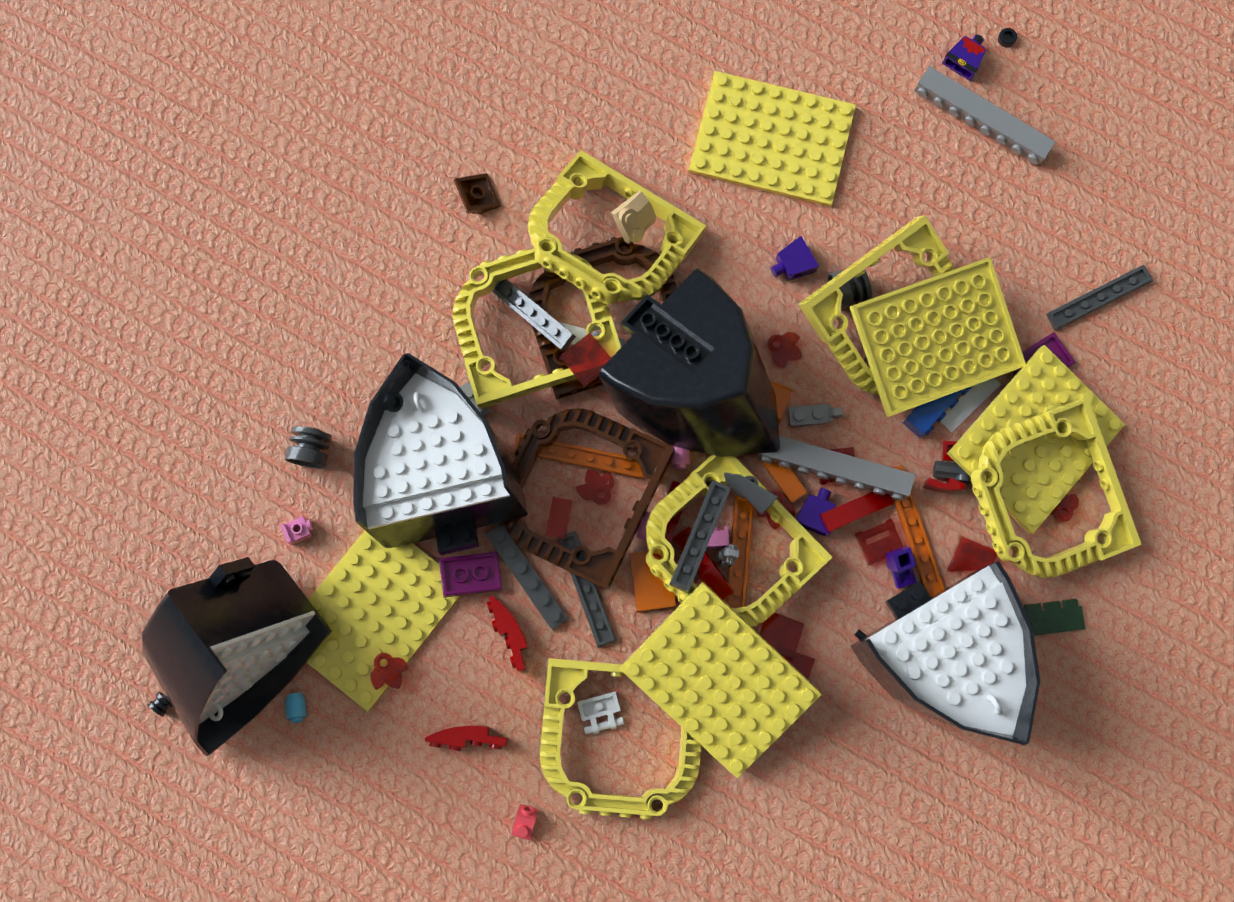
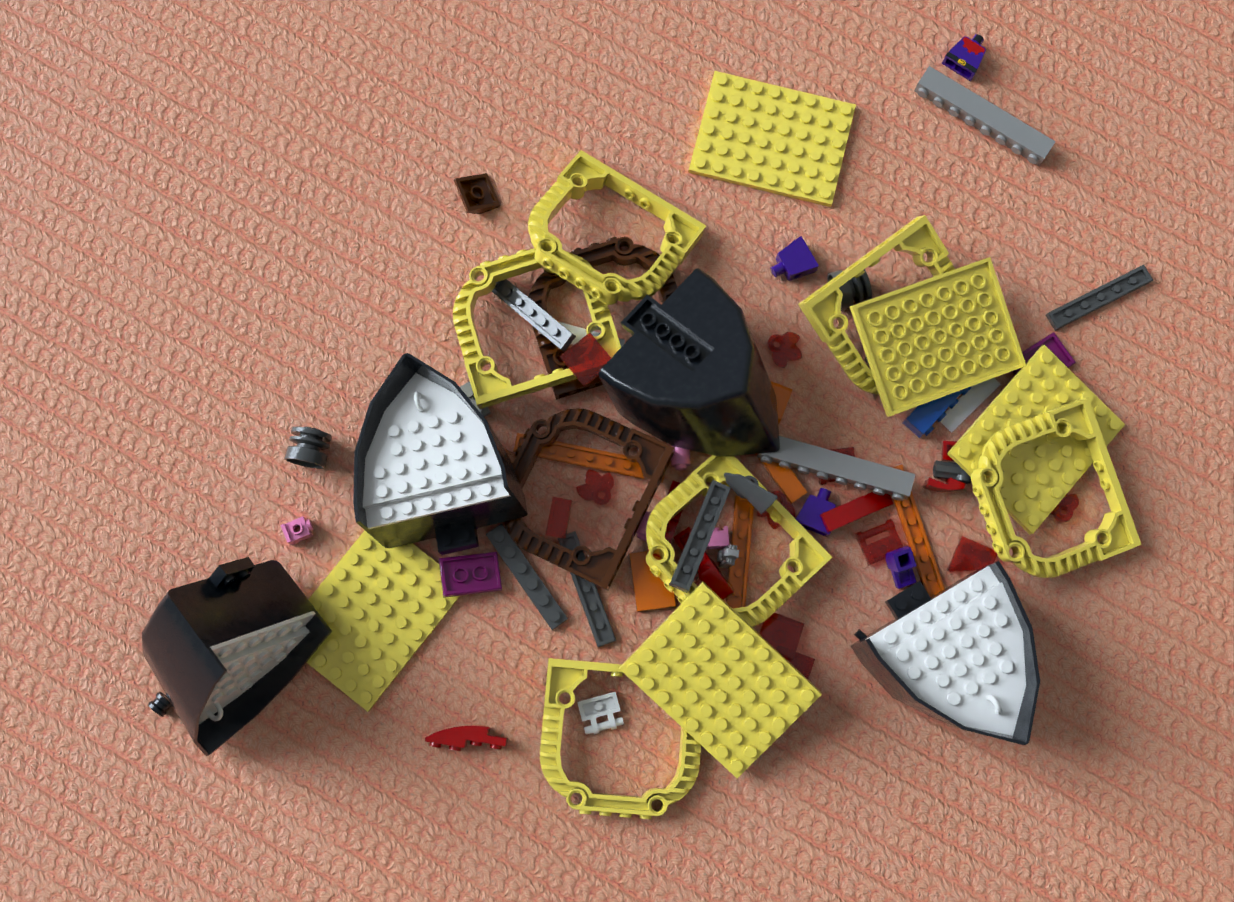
medium azure brick [285,693,307,723] -> none
clear red plate [371,653,409,690] -> none
black tile [382,392,403,412] -> none
red slope [487,595,528,672] -> none
coral bracket [511,804,539,840] -> none
tan slope [611,191,656,244] -> none
light grey hinge [788,404,843,427] -> none
black tile [998,28,1017,47] -> none
clear green windscreen [1024,599,1085,636] -> none

